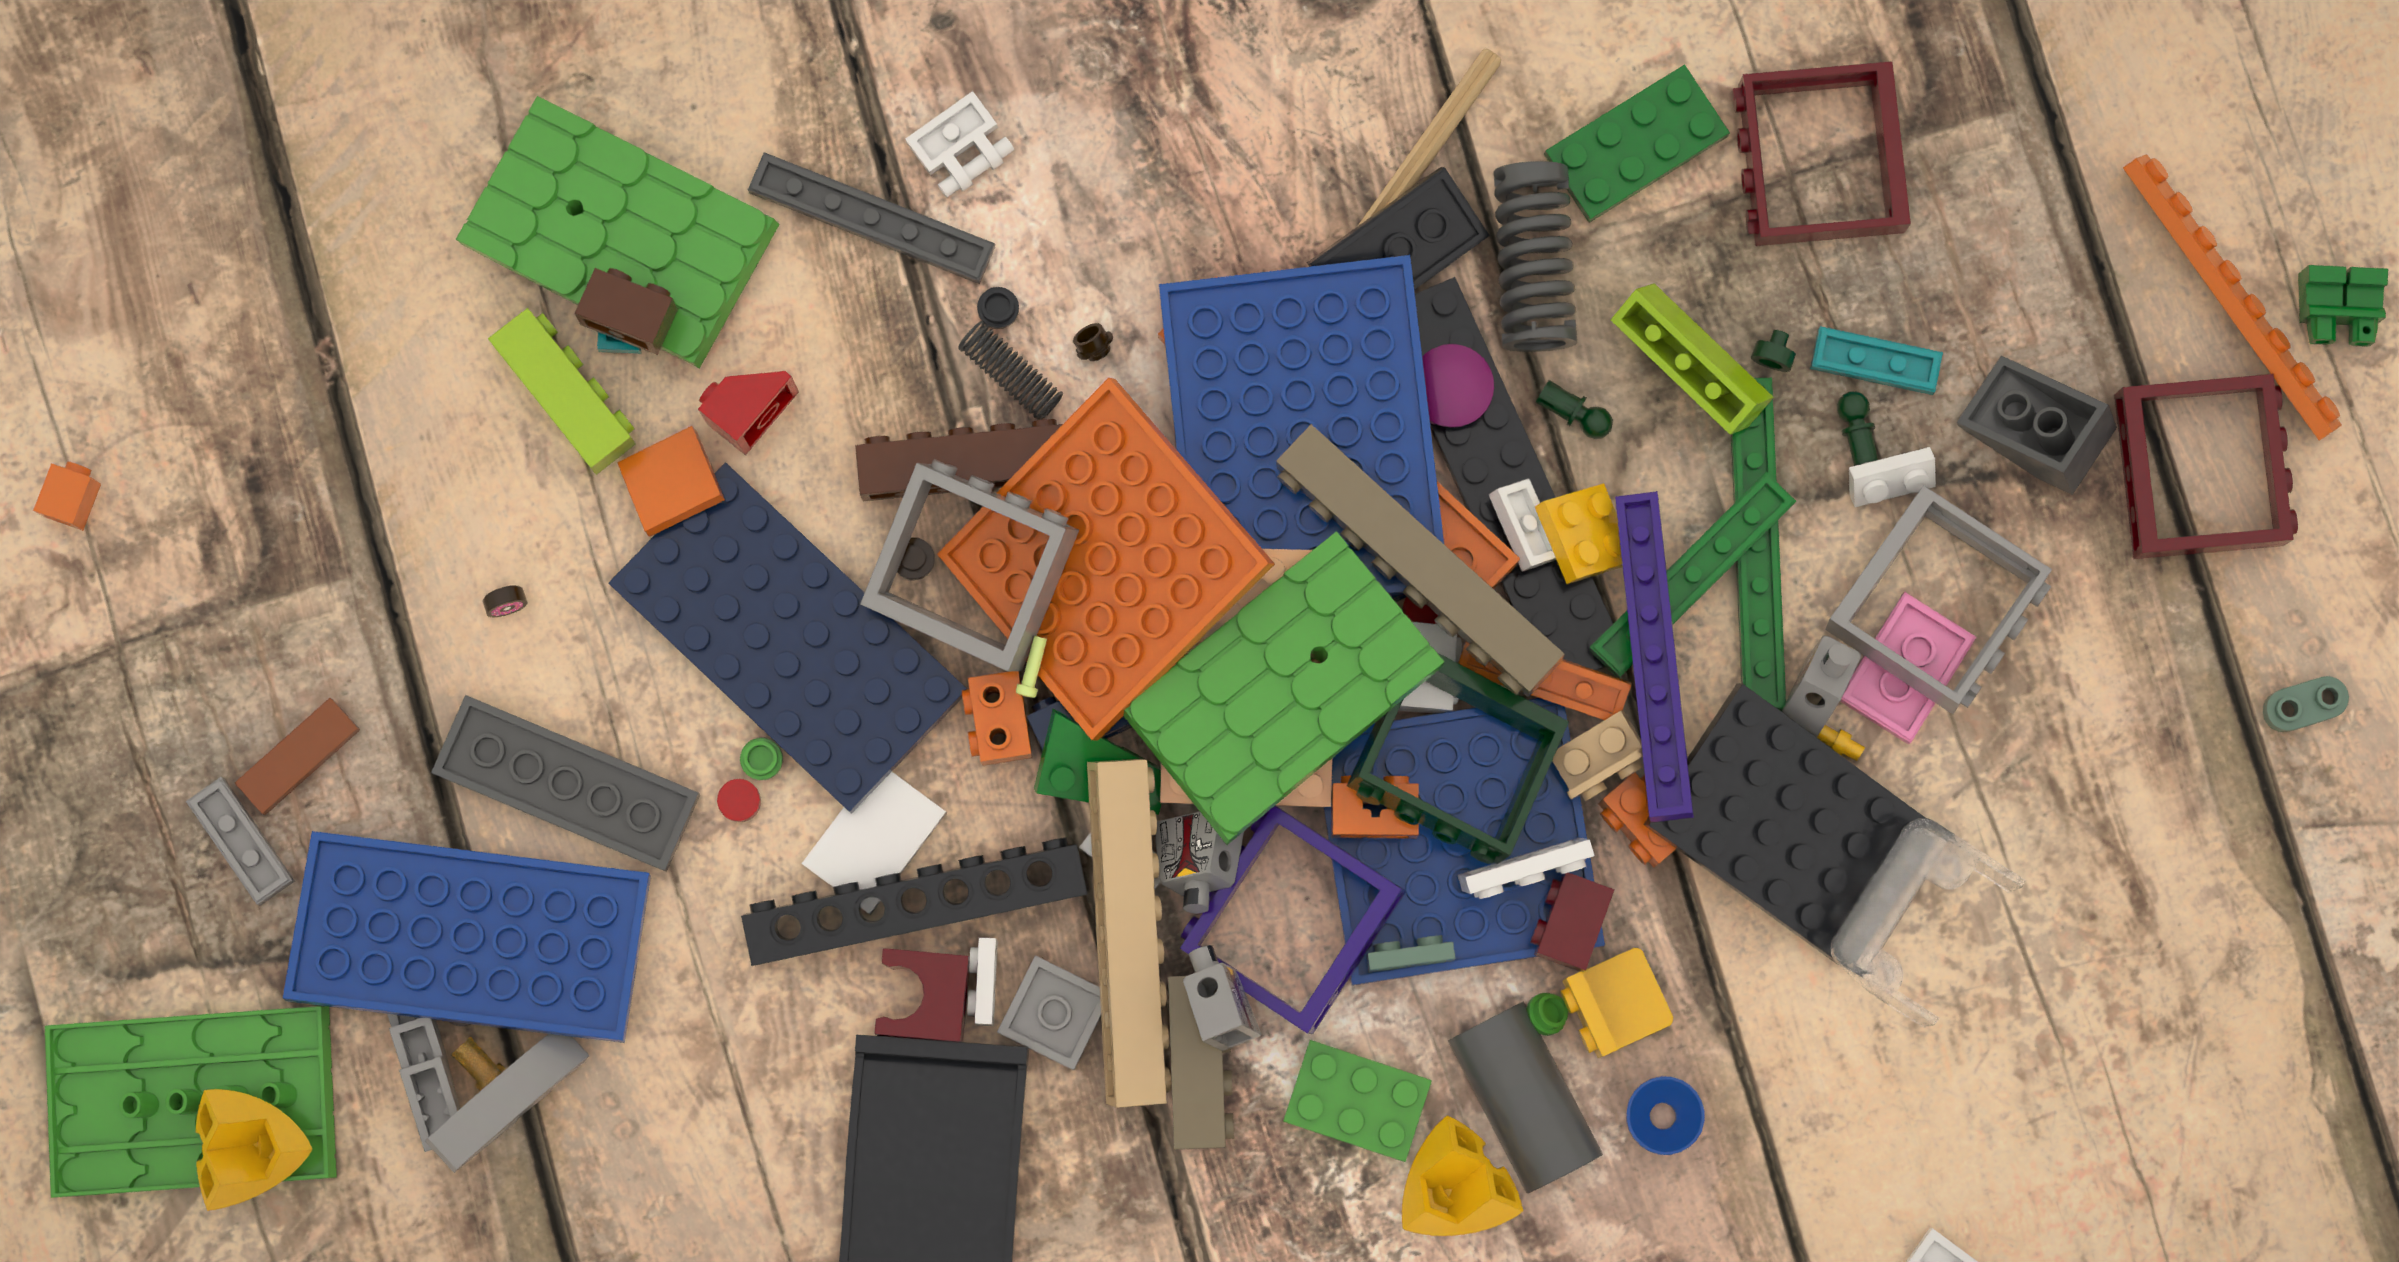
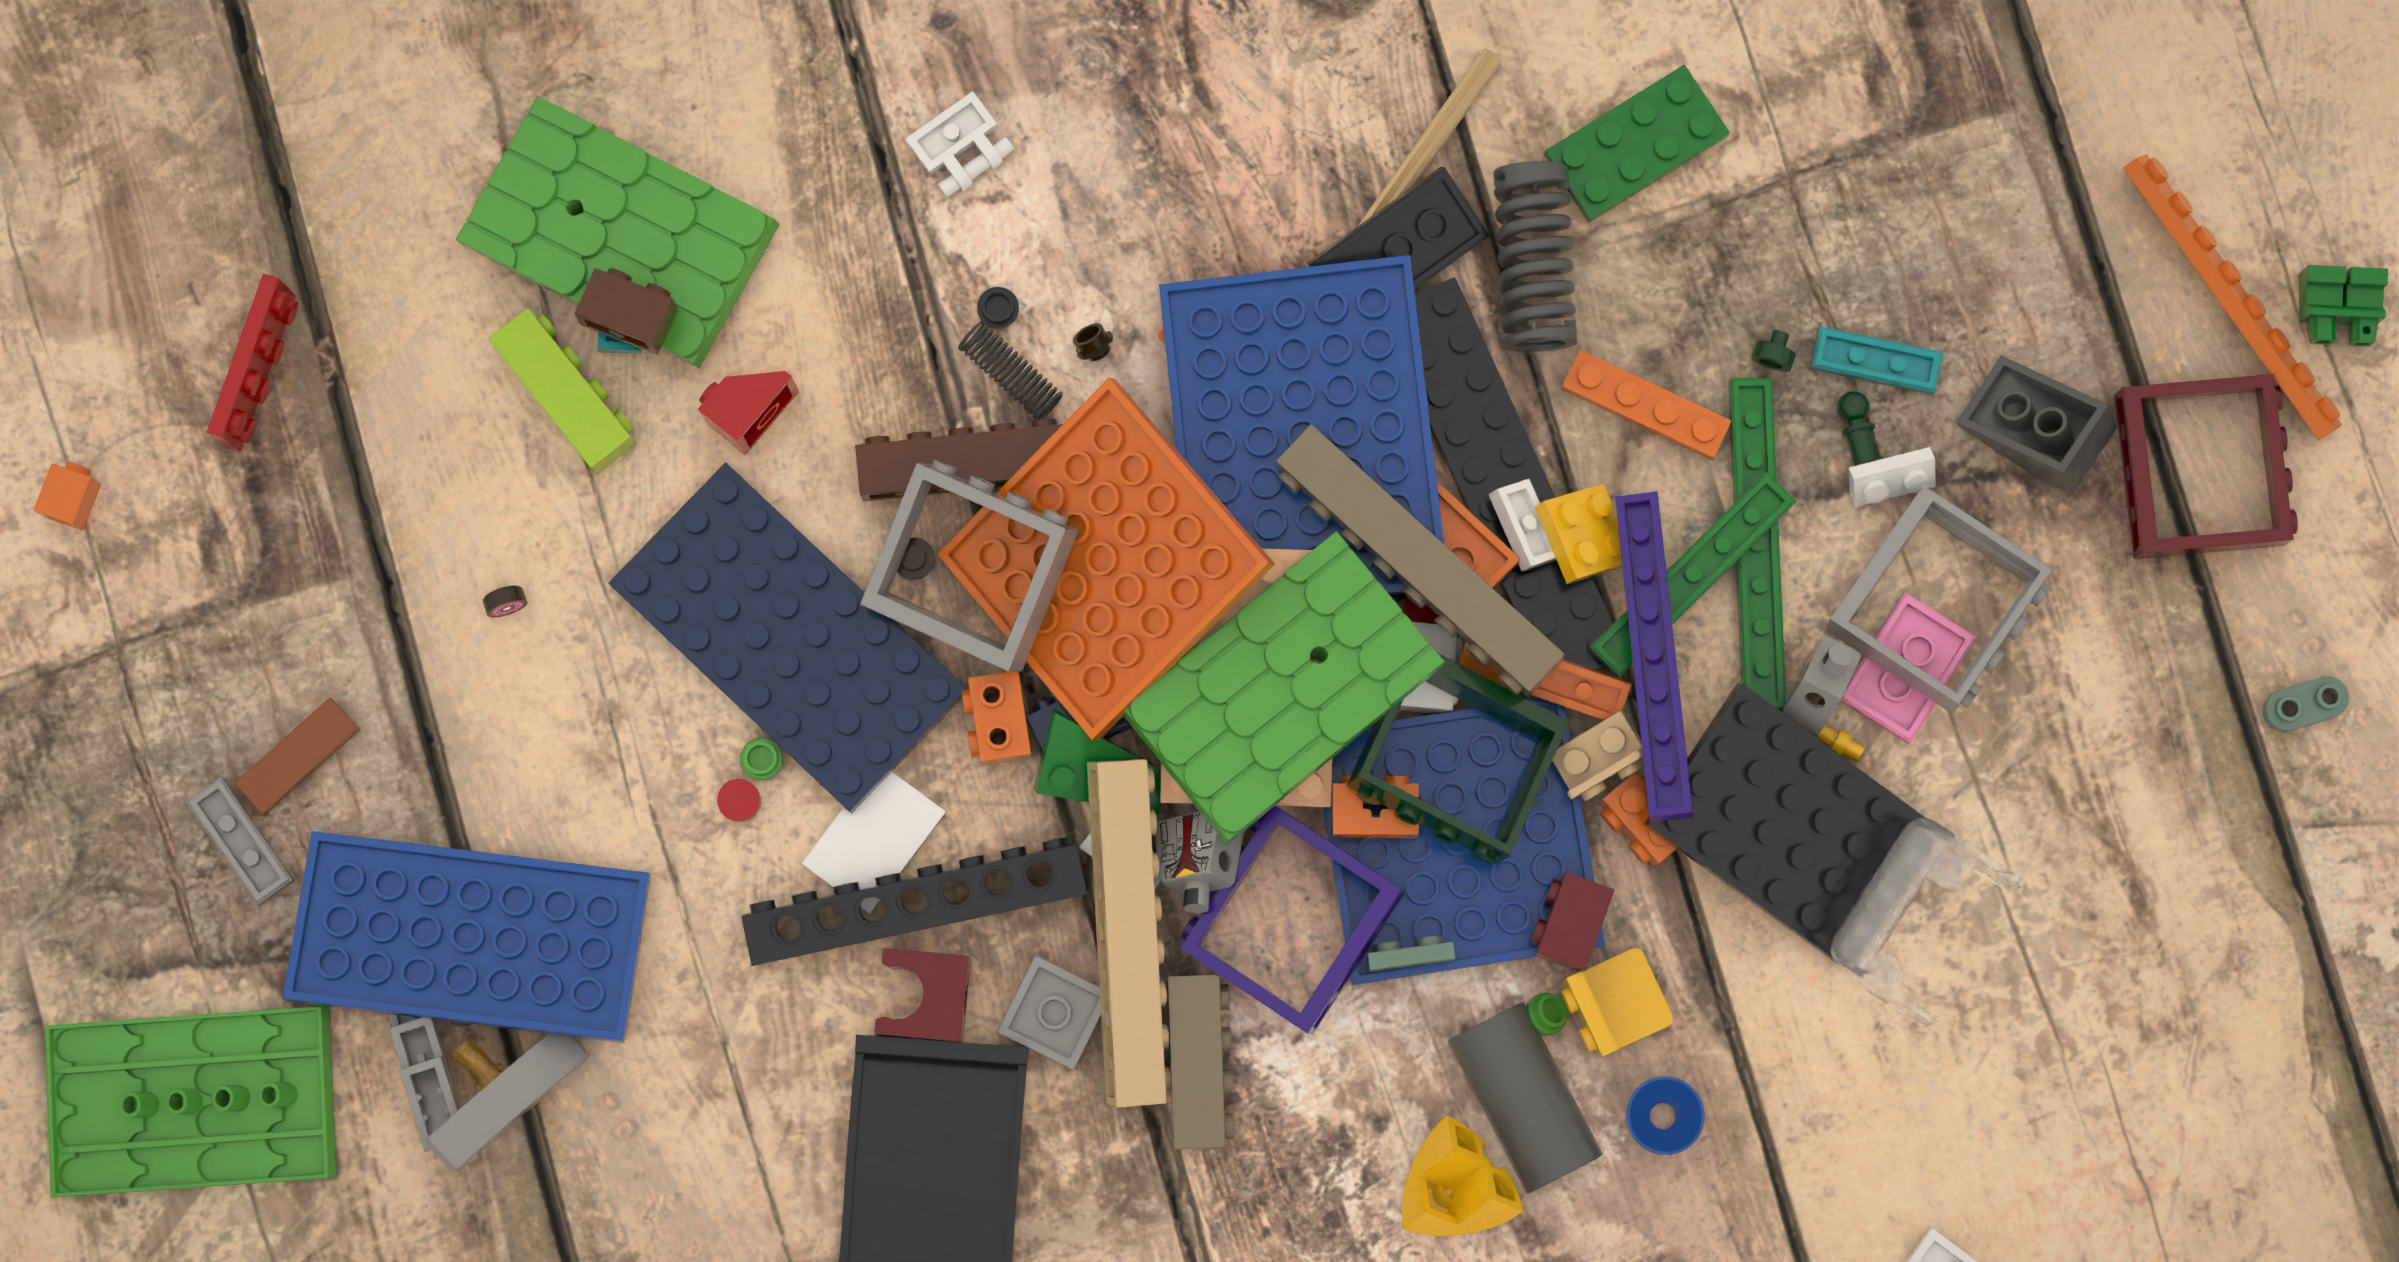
yellow brick [196,1089,313,1211] -> none
dark grey plate [431,695,700,872] -> none
orange tile [617,426,725,537] -> none
dark grey tile [748,152,995,284] -> none
white plate [967,938,998,1026] -> none
yellowish green piece [1016,636,1047,698] -> none
light grey torso [1183,945,1262,1051] -> none
bright green plate [1283,1040,1432,1162] -> none
magenta dish [1422,344,1494,427] -> none
white plate [1458,838,1595,899] -> none
dark green pin [1535,380,1613,439] -> none
lime brick [1610,283,1774,435] -> none
dark red window [1732,61,1911,246] -> none
none -> red plate [207,273,298,452]
none -> orange plate [1561,349,1731,461]

